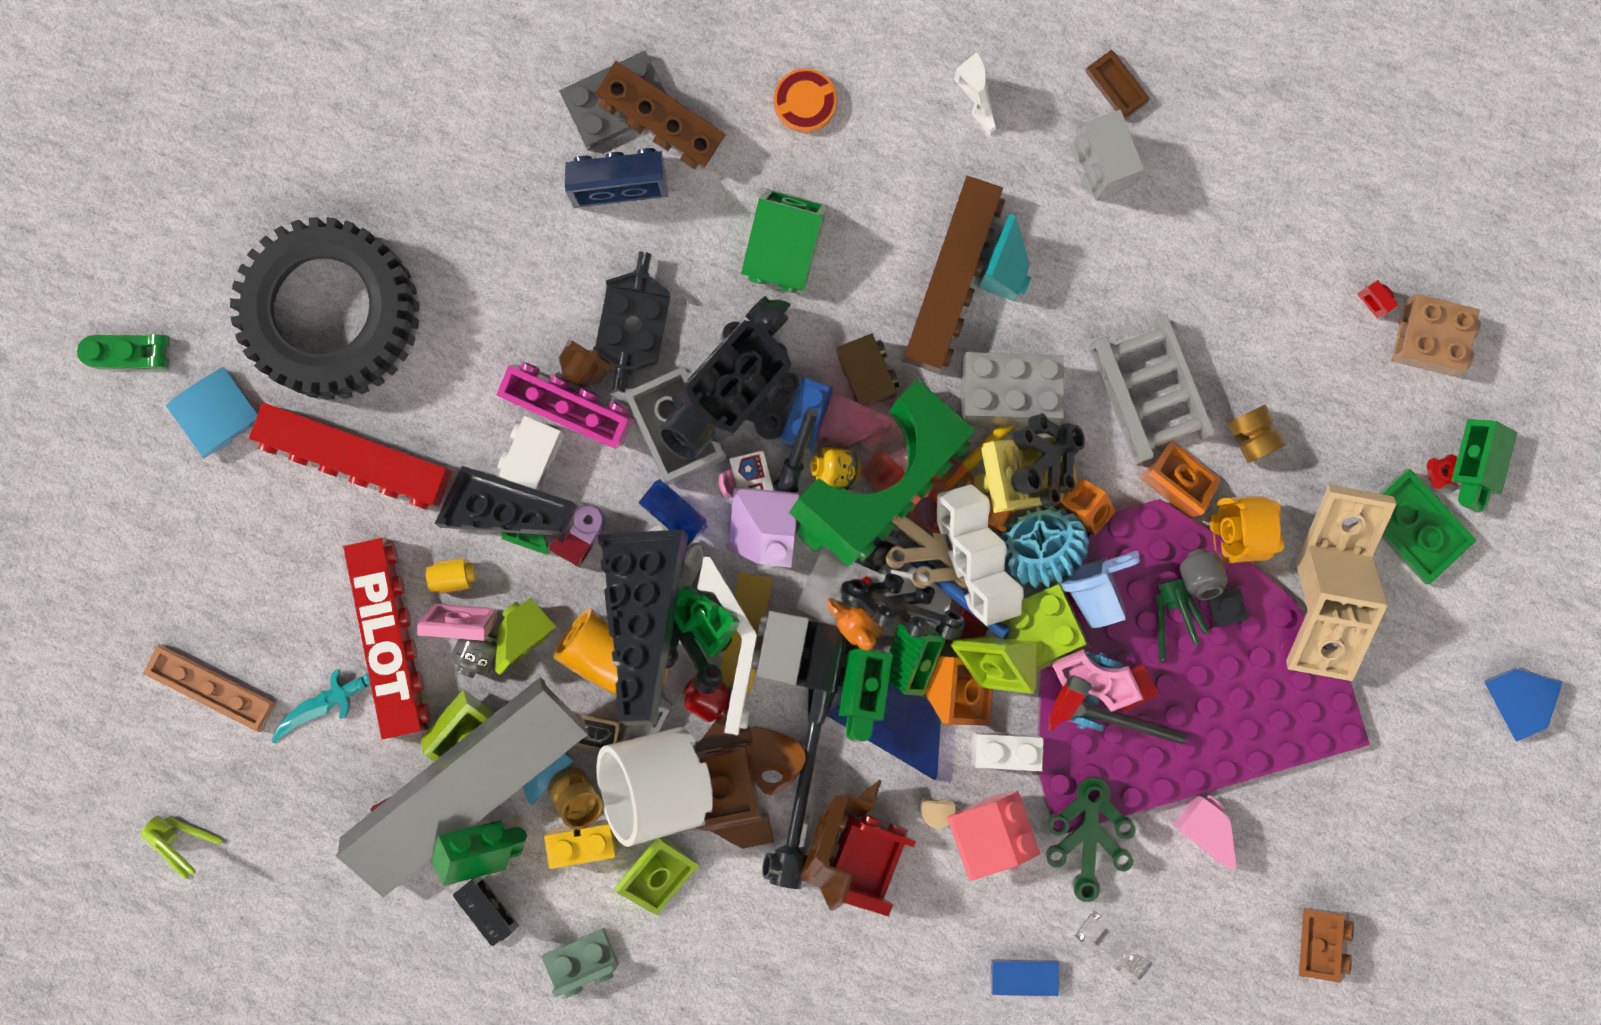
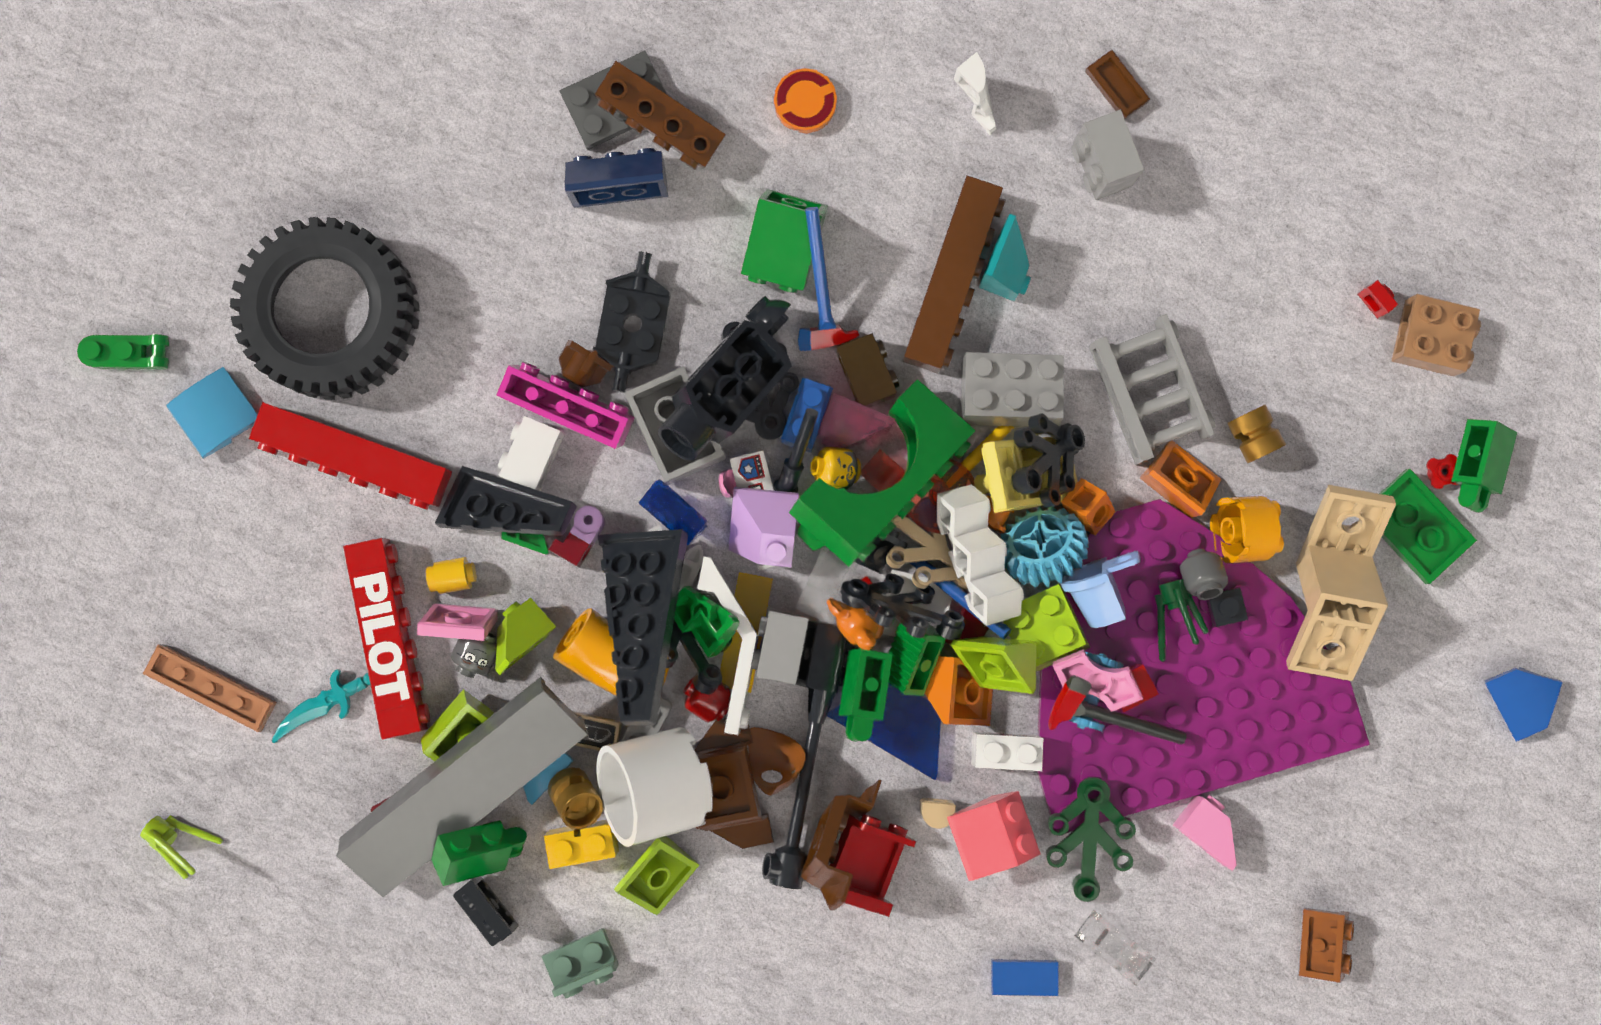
none -> blue piece [798,207,860,351]

